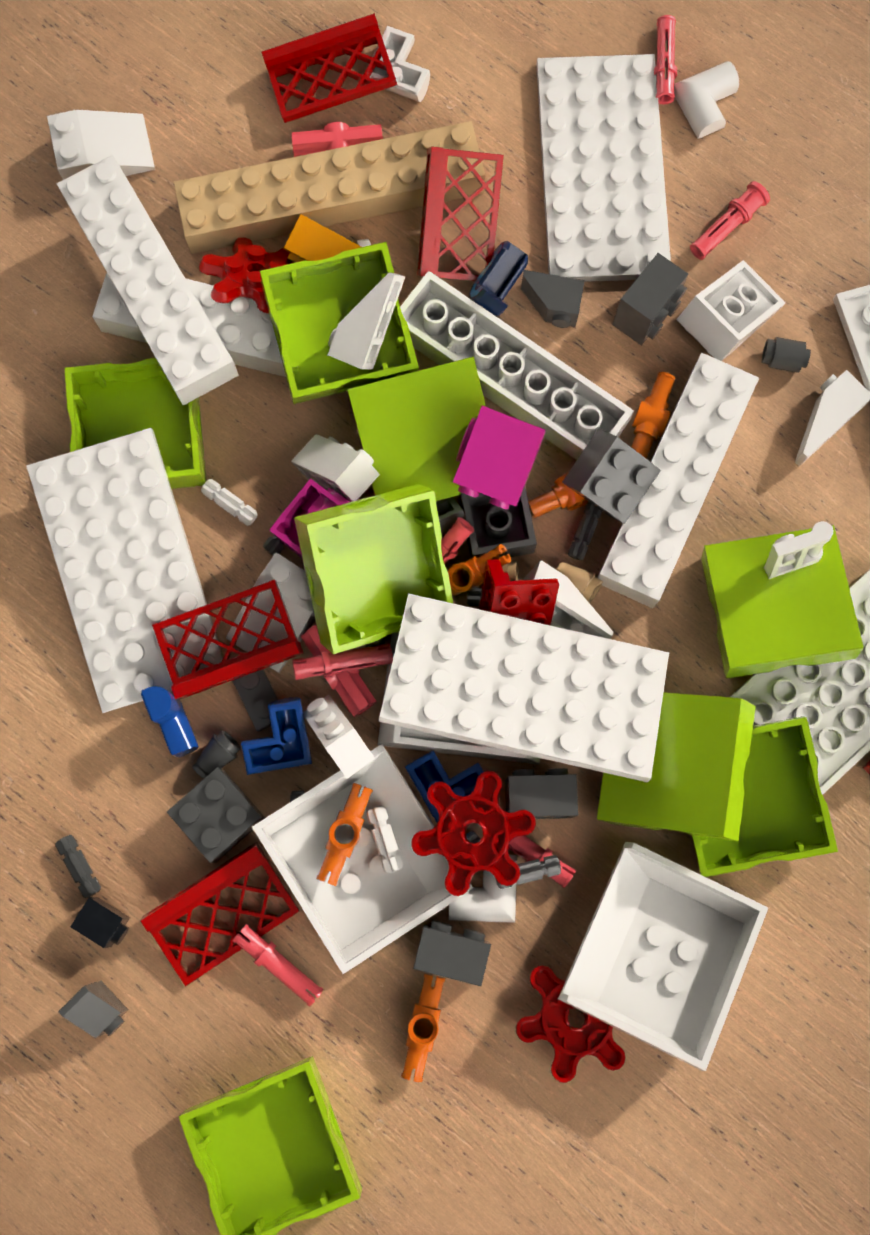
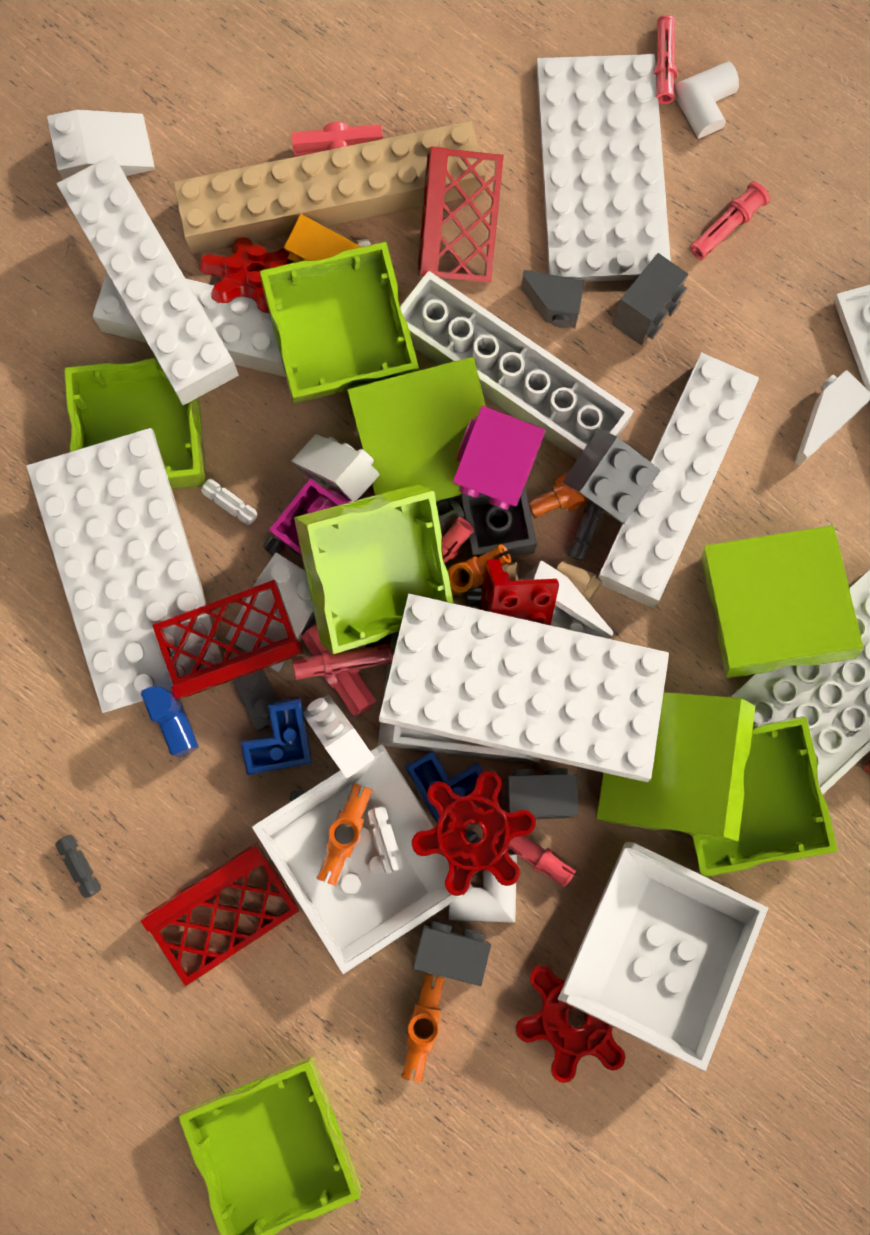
dark grey slope [58,981,129,1038] -> none
black brick [70,897,130,948] -> none
dark grey brick [167,767,265,863] -> none
dark grey cone [192,731,241,778] -> none
coral pin [232,924,323,1007] -> none
red fence [261,13,397,123] -> none
white slope [328,272,405,369] -> none
white brick [369,26,430,102] -> none
dark blue animal [469,241,528,317] -> none
dark grey axle [495,855,561,889] -> none
orange pin [631,372,676,459] -> none
white slope [676,260,785,361] -> none
dark grey brick [762,337,811,373] -> none
white plate [764,521,833,579] -> none

